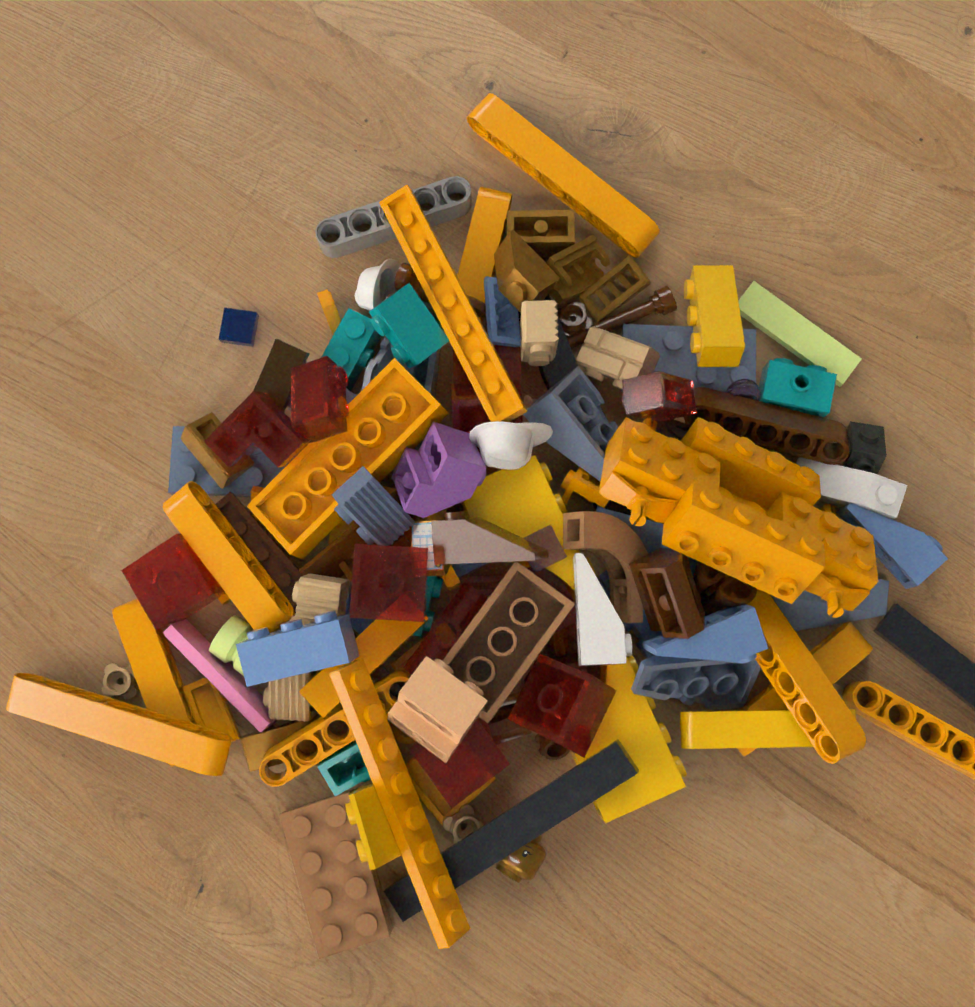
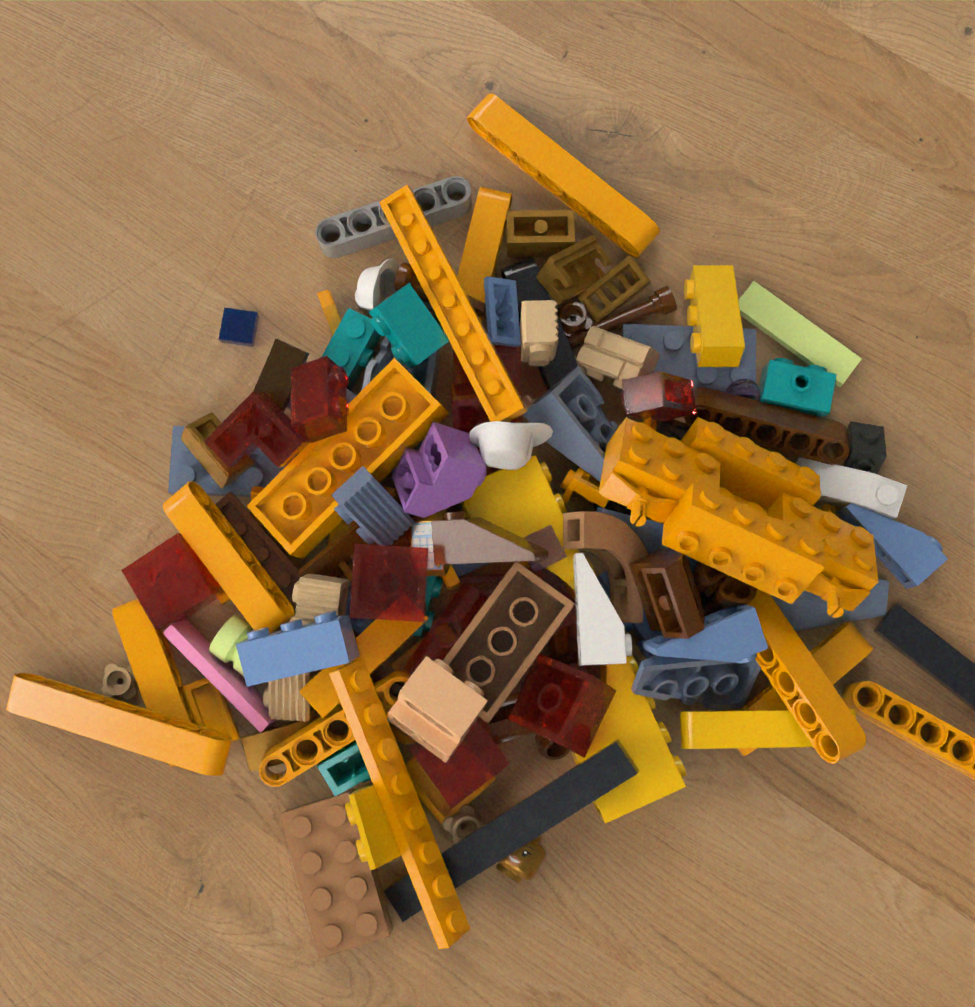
pearl gold slope [494,230,560,313] -> none

